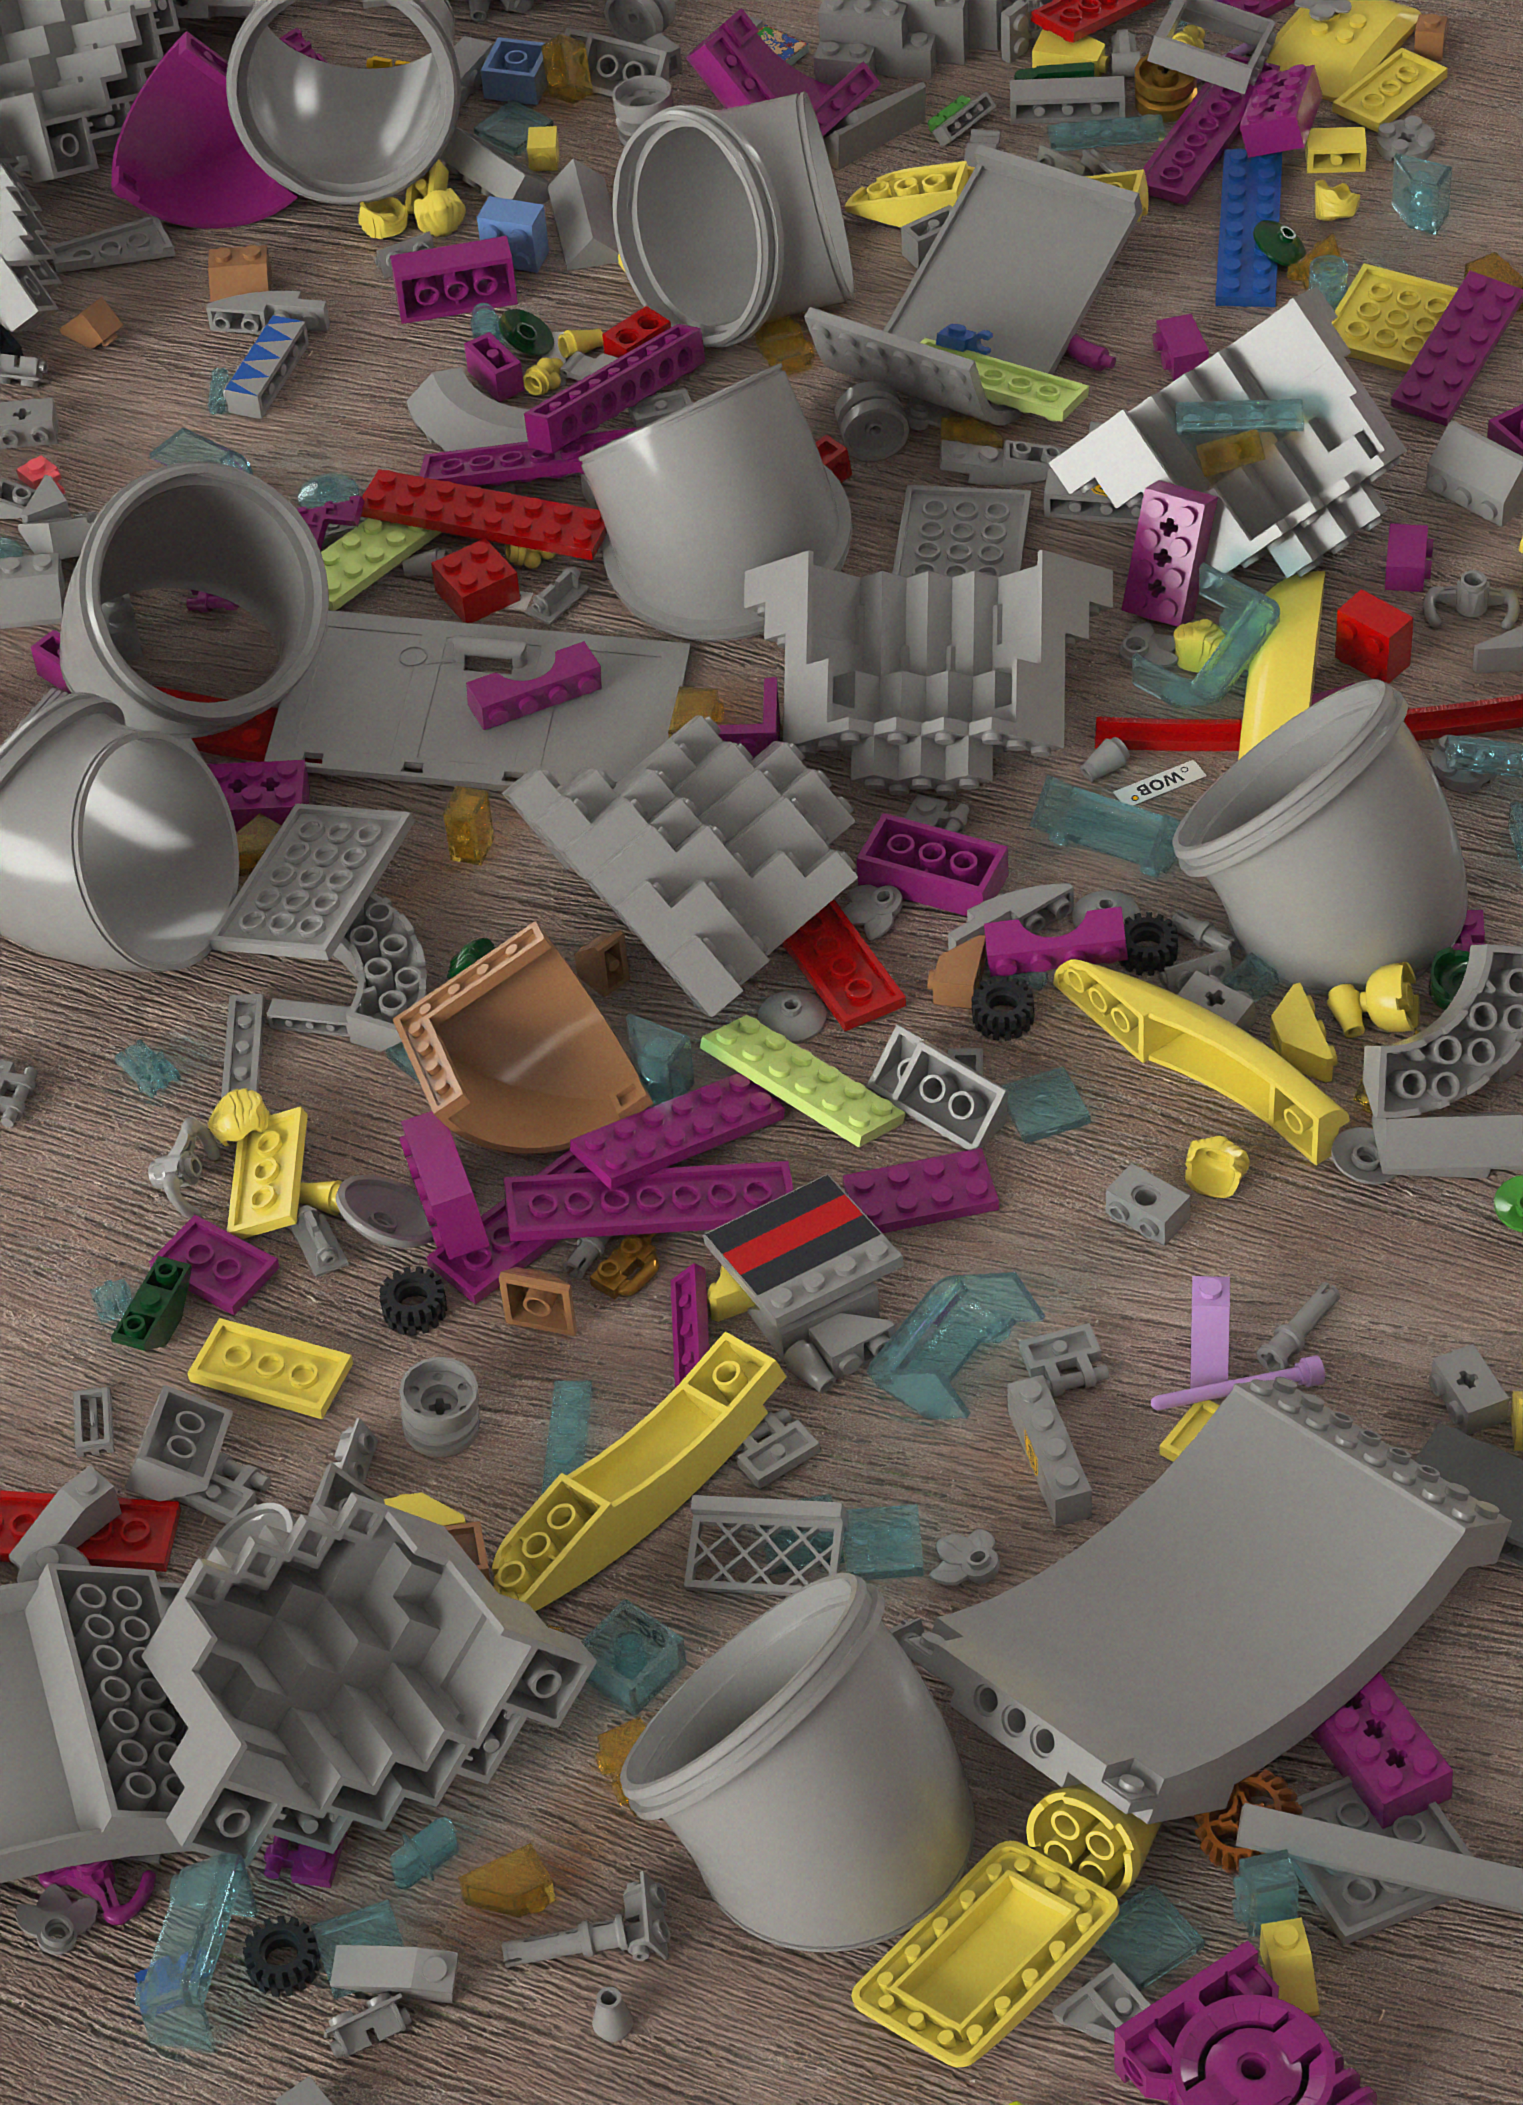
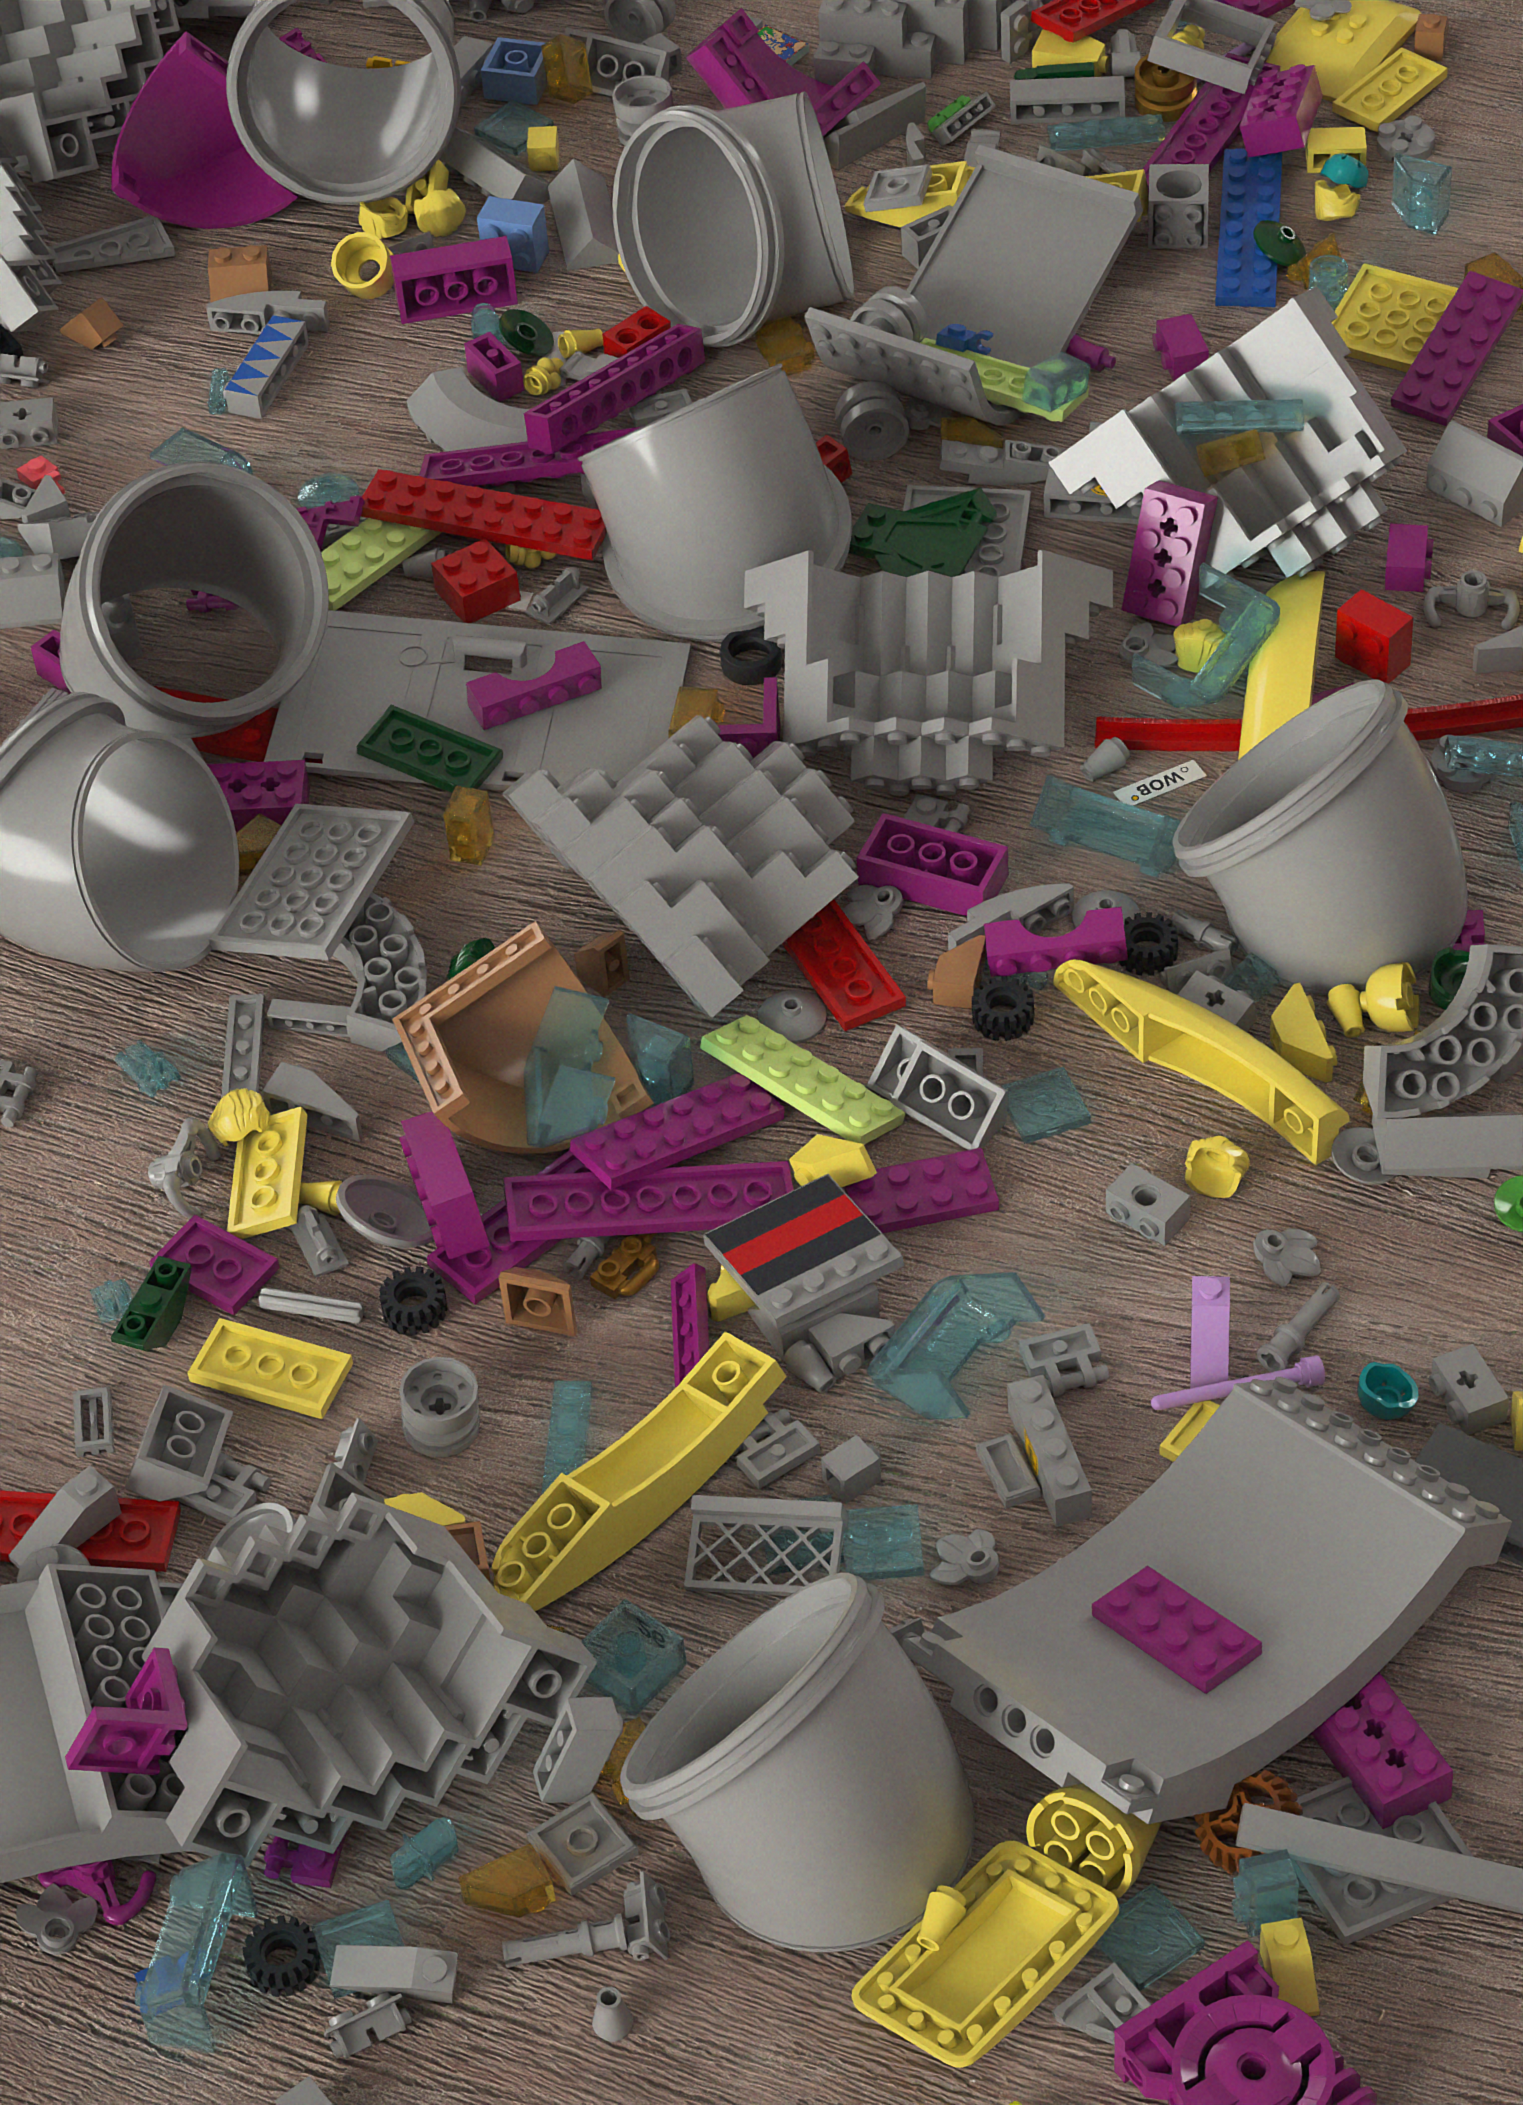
none -> magenta bracket [65,1647,188,1775]
none -> light grey axle [259,1287,364,1324]
none -> light grey slope [262,1061,363,1142]
none -> light yellow piece [331,232,394,299]
none -> dark green tile [356,704,503,800]
none -> clear light blue windscreen [524,986,615,1149]
none -> light grey tile [526,1792,638,1896]
none -> light grey brick [533,1697,623,1803]
none -> black tyre [720,627,782,686]
none -> light yellow slope [789,1134,877,1188]
none -> light grey brick [821,1435,882,1504]
none -> dark green plate [848,487,997,578]
none -> light grey wheel [850,286,928,343]
none -> light grey tile [863,164,932,212]
none -> light grey slope [906,122,925,167]
none -> light yellow cone [917,1885,967,1951]
none -> light grey tile [976,1433,1041,1509]
none -> clear light blue piece [1022,351,1090,412]
none -> magenta plate [1092,1565,1262,1694]
none -> light grey brick [1148,164,1209,249]
none -> light grey plate [1253,1228,1321,1288]
none -> teal helmet [1320,153,1369,188]
none -> teal helmet [1357,1362,1419,1420]

